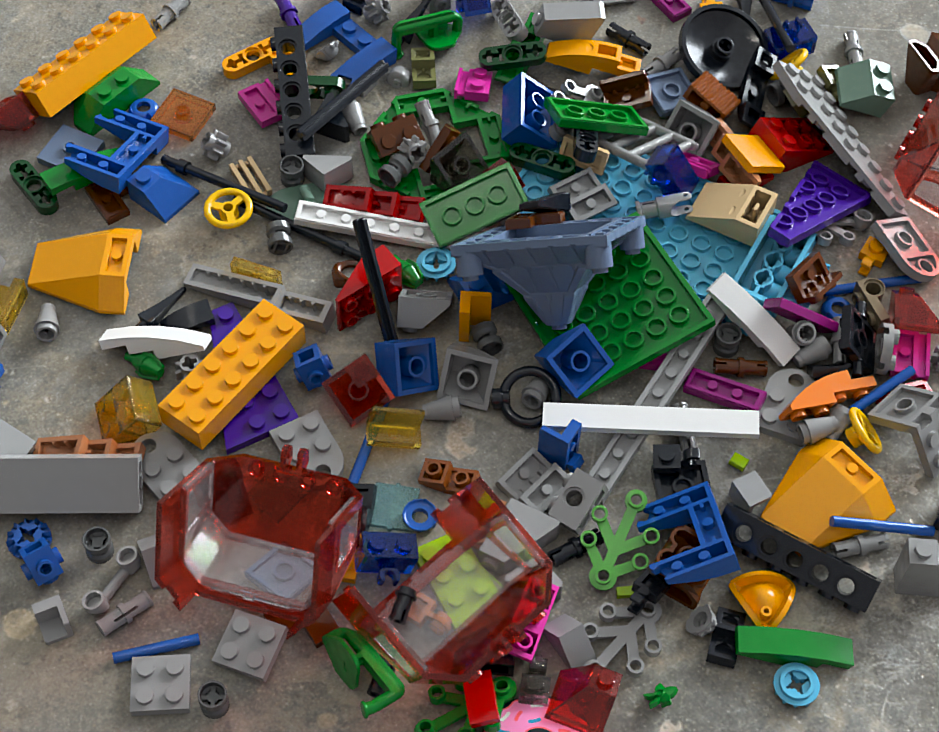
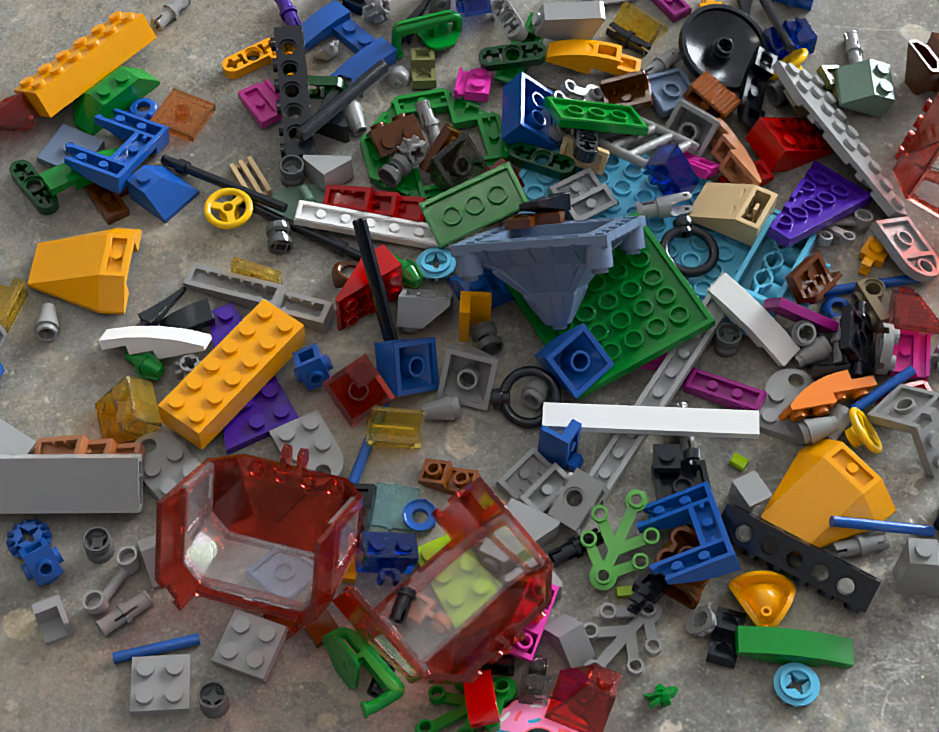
light grey gear [200,129,231,161] -> none
reddish brown pin [713,357,768,378] -> none
light orange tile [721,134,785,174] -> none
none -> clear yellow panel [613,1,669,45]
none -> black piece [660,216,719,278]

